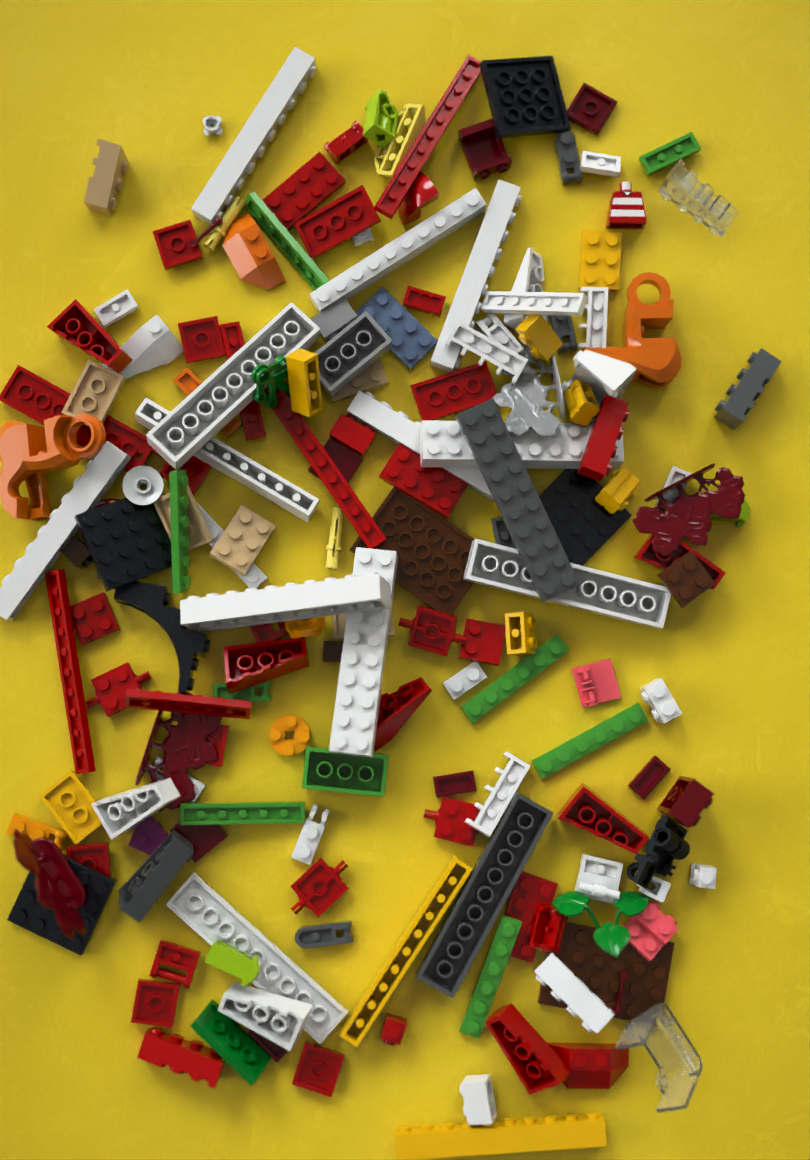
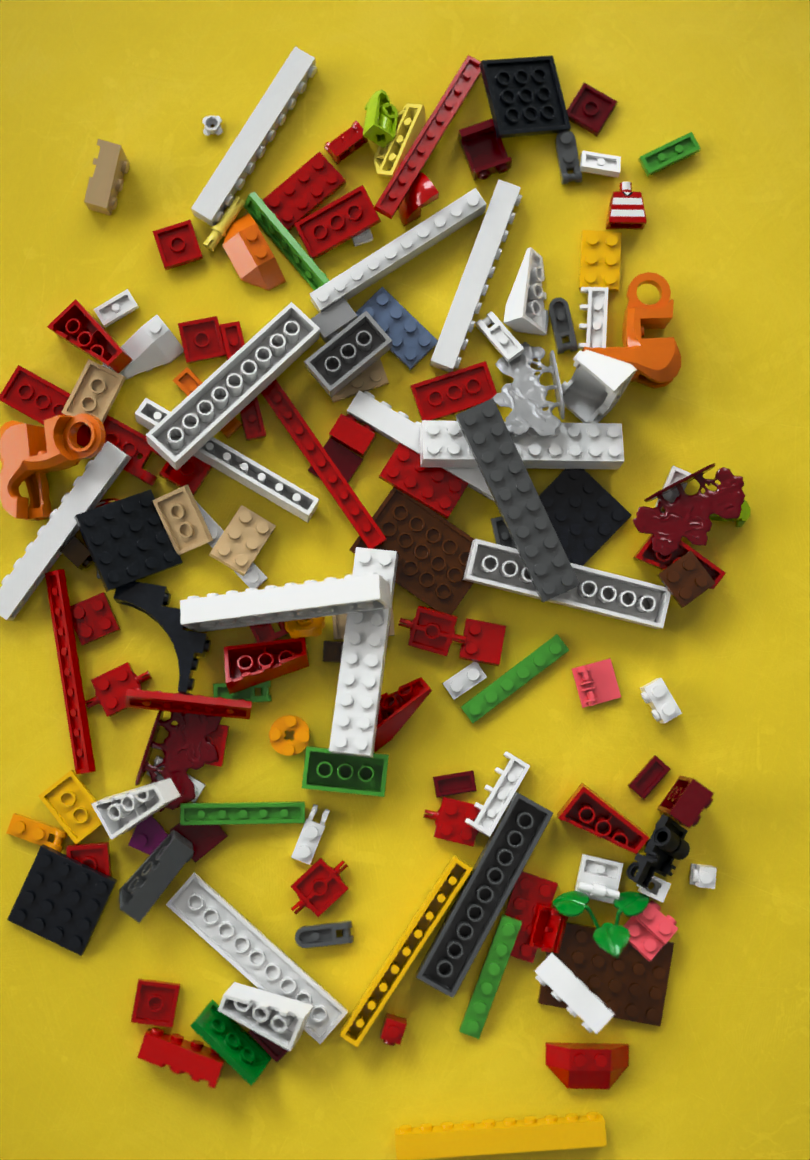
dark red plant [13,829,87,940] -> none
white dish [122,466,164,506] -> none
red plate [149,940,201,988] -> none
bright green plate [169,469,191,594] -> none
dark red hinge [190,217,223,248] -> none
lime piece [204,938,261,986] -> none
green plant [251,355,290,409] -> none
yellow brick [286,349,323,417] -> none
red plate [292,1041,345,1097] -> none
light yellow pin [325,508,344,569] -> none
red plate [403,286,446,317] -> none
white hinge [445,321,528,385] -> none
white brick [460,1074,497,1125] -> none
white plate [480,291,588,316] -> none
red wedge [485,1003,571,1095] -> none
yellow brick [505,612,537,656] -> none
yellow brick [515,314,563,361] -> none
bright green plate [532,703,648,779] -> none
yellow brick [563,379,600,426] -> none
red brick [577,395,629,481] -> none
yellow brick [595,467,640,514] -> none
dark red hinge [613,970,628,1015] -> none
clear windscreen [615,1003,702,1113] -> none
clear wedge [658,159,740,237] -> none
dark grey wedge [714,348,782,430] -> none

